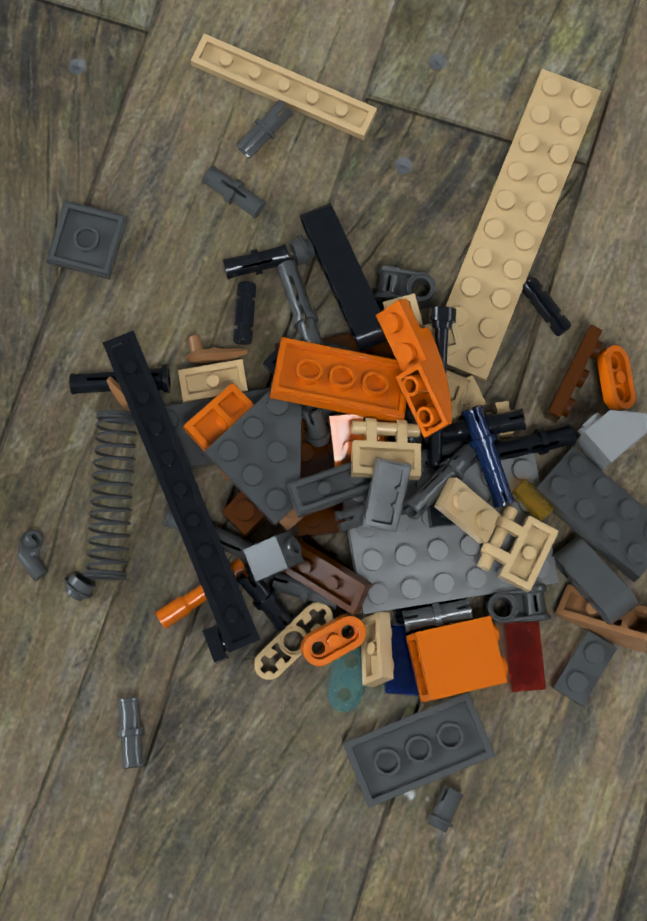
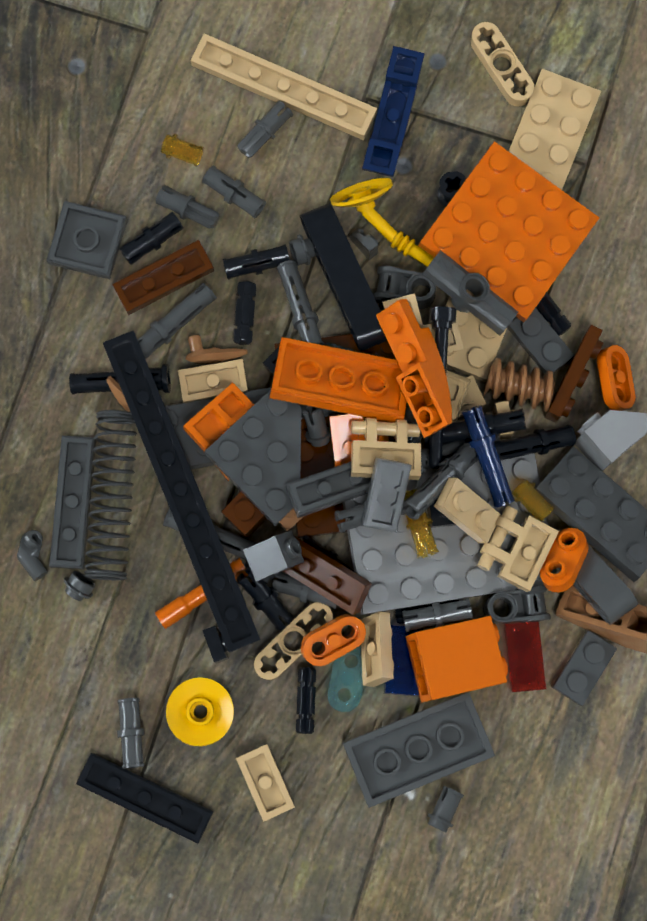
none -> dark grey tile [49,436,96,570]
none -> black tile [76,753,214,844]
none -> reddish brown plate [112,240,215,315]
none -> black pin [119,212,184,265]
none -> dark grey pin [137,283,217,360]
none -> dark grey axle [156,185,219,228]
none -> clear yellow pin [161,134,204,167]
none -> yellow dish [166,677,234,746]
none -> tan plate [236,744,295,822]
none -> black axle [296,667,316,734]
none -> yellow dish [330,178,434,267]
none -> dark grey tile [348,228,379,260]
none -> dark blue slope [362,46,425,177]
none -> clear yellow axle [404,489,439,559]
none -> orange plate [418,141,600,322]
none -> dark grey piece [422,250,518,336]
none -> black bush [437,171,467,207]
none -> tan beam [471,22,534,107]
none -> medium nougat piece [483,357,555,413]
none -> dark grey plate [507,307,575,374]
none -> orange plate [540,528,589,593]

